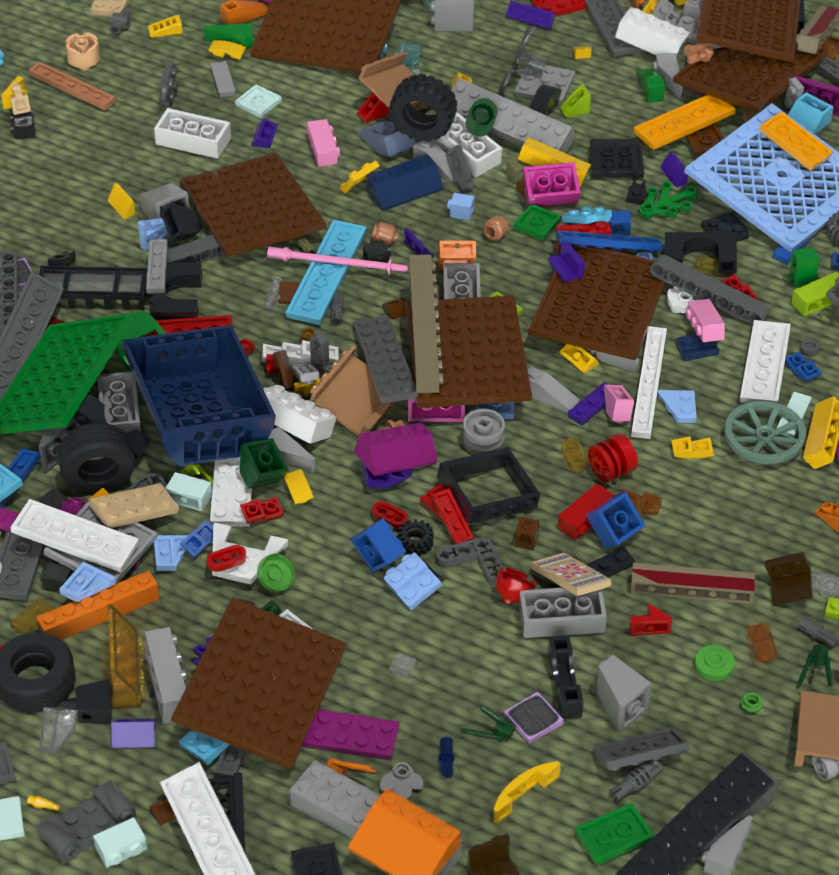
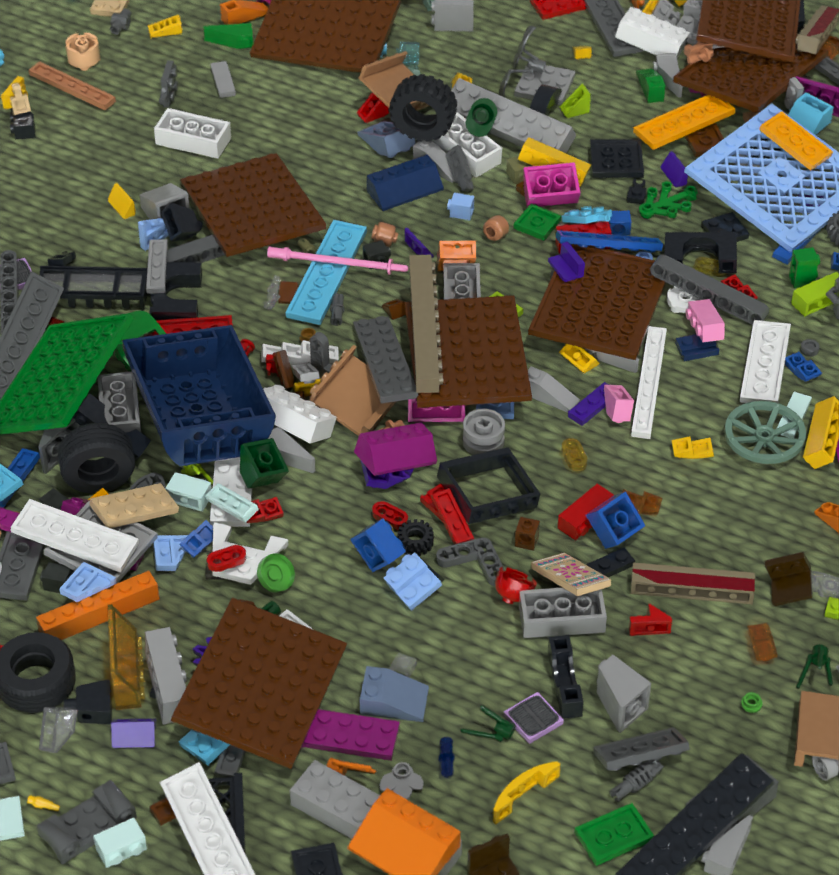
clear yellow tile [10,598,54,635] -> none
yellow slope [208,40,246,60] -> none
light aqua tile [235,84,282,118] -> none
dark purple slope [251,117,278,148] -> none
yellow slope [284,469,314,504] -> none
bright pink brick [307,119,340,167] -> none
yellow plate [340,160,380,193] -> none
dark purple plate [506,1,556,30] -> none
red wheel [588,433,638,483] -> none
light blue wing [658,390,697,423] -> none
bright green piece [695,645,735,681] -> none
dark grey axle [798,617,839,648] -> none
none -> light aqua tile [205,483,259,523]
none -> sand blue slope [360,666,429,722]

